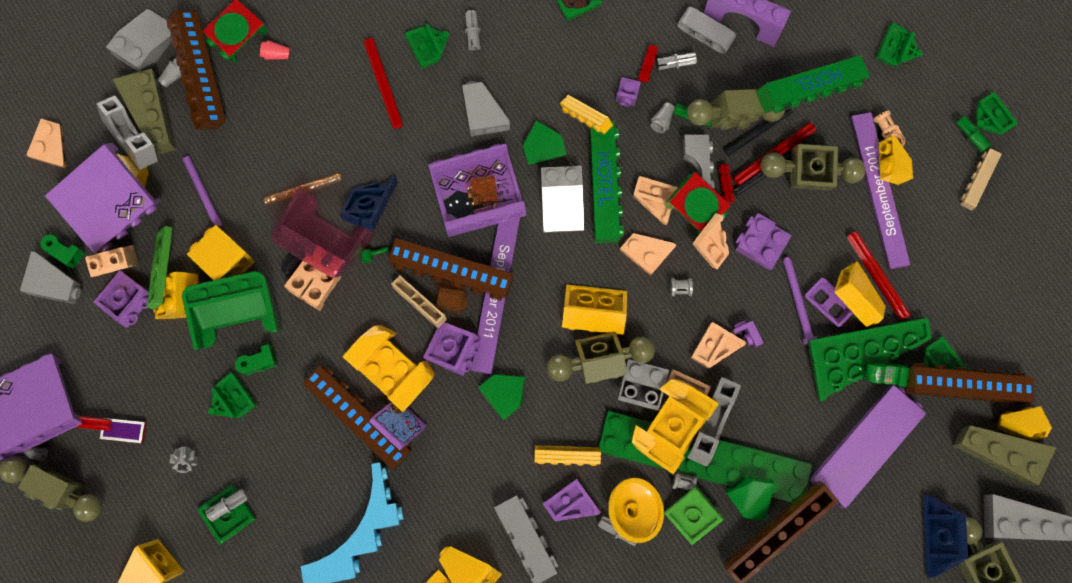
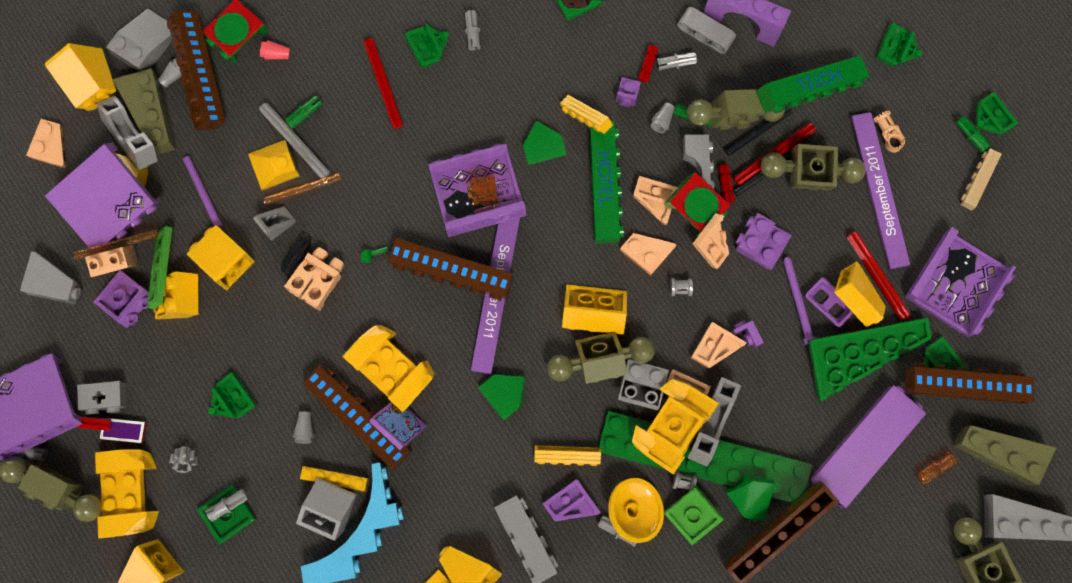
green leg [40,235,85,269] -> none
green windscreen [182,272,282,350] -> none
green leg [235,344,278,375] -> none
clear pink windscreen [271,187,375,278] -> none
dark blue wing [340,176,398,231] -> none
tan piece [391,275,447,328] -> none
medium lavender plate [423,322,481,376] -> none
clear orange brick [436,287,468,315] -> none
light grey slope [462,81,510,137] -> none
slope [541,166,584,233] -> none
green leg [865,363,910,387] -> none
yellow slope [878,136,913,185] -> none
dark blue wing [923,495,968,578] -> none
yellow slope [996,406,1052,441] -> none
none -> yellow slope [45,43,116,111]
none -> clear orange bar [73,230,158,260]
none -> light grey brick [77,381,127,415]
none -> yellow piece [95,449,159,539]
none -> yellow slope [248,140,300,191]
none -> light grey slope [253,206,296,241]
none -> light grey axle [259,103,330,179]
none -> green axle [285,95,323,128]
none -> light grey cone [293,412,314,444]
none -> light grey slope [296,478,357,541]
none -> yellow piece [300,466,369,492]
none -> medium lavender panel [905,227,1016,338]
none -> clear orange axle [917,452,958,485]

